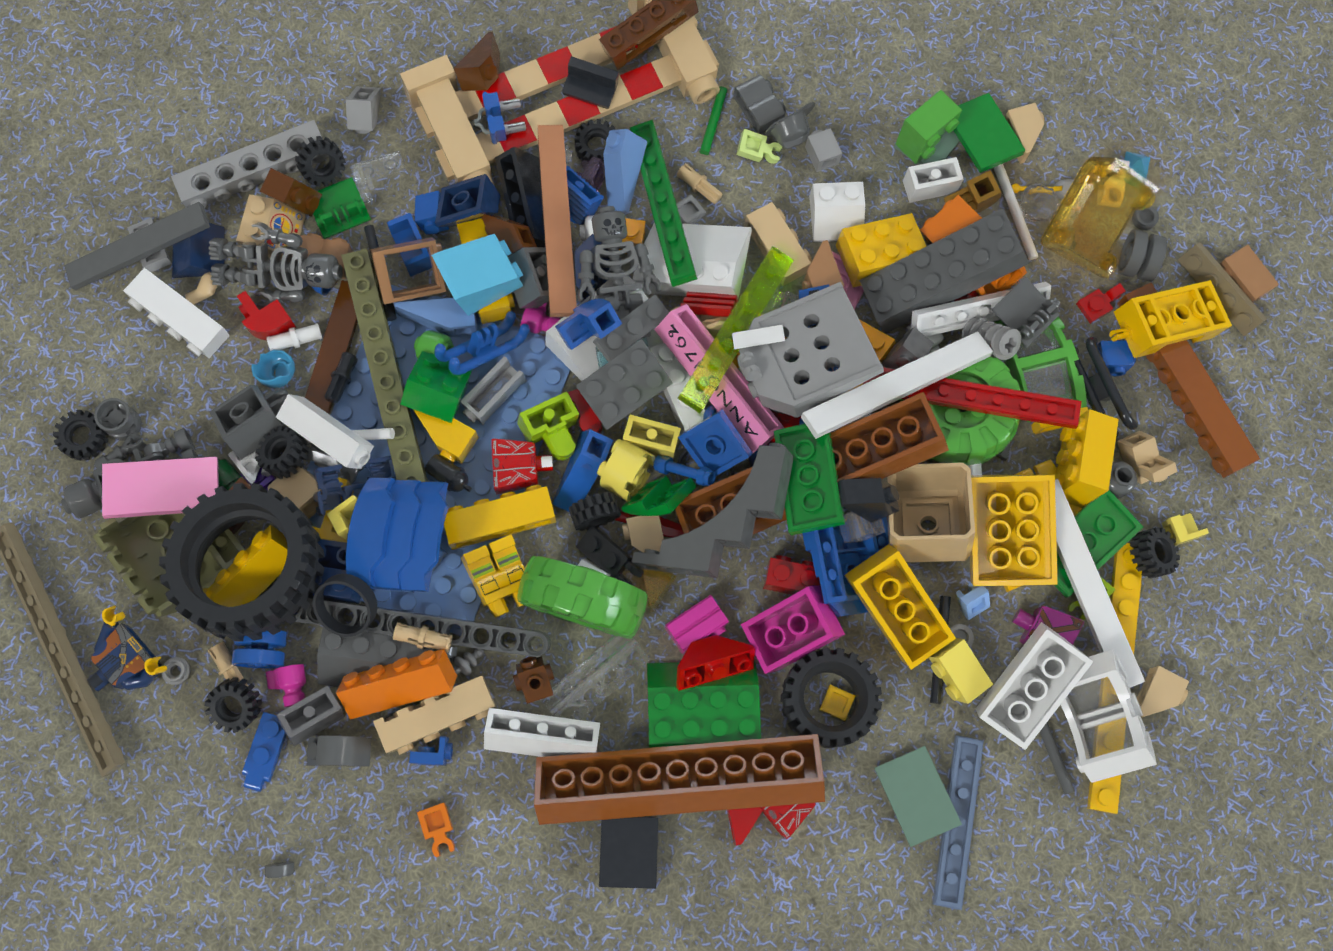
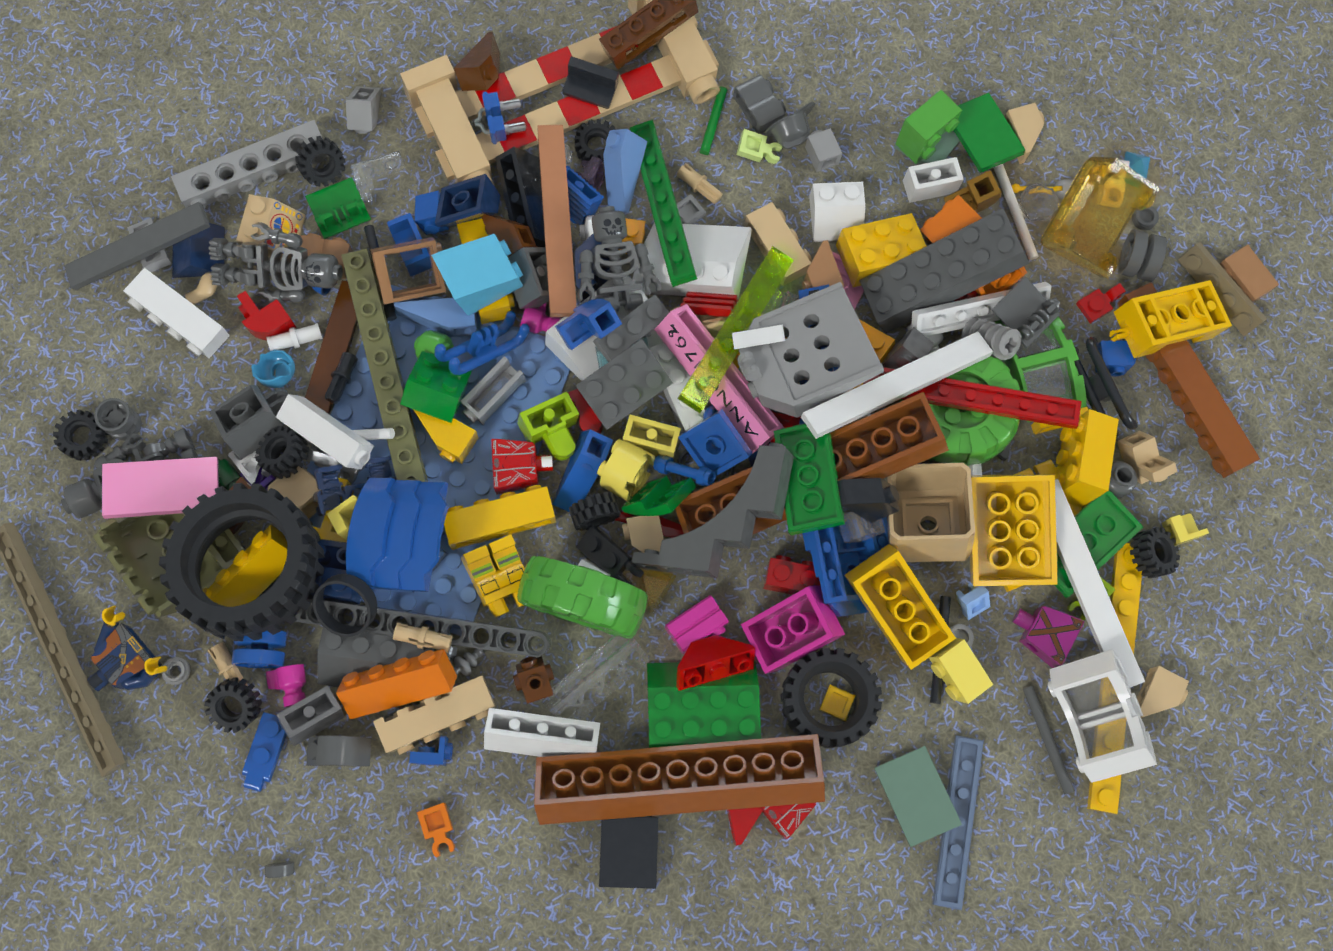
reddish brown brick [260,168,322,217] -> none
black piece [425,454,472,492] -> none
white slope [975,622,1094,750] -> none

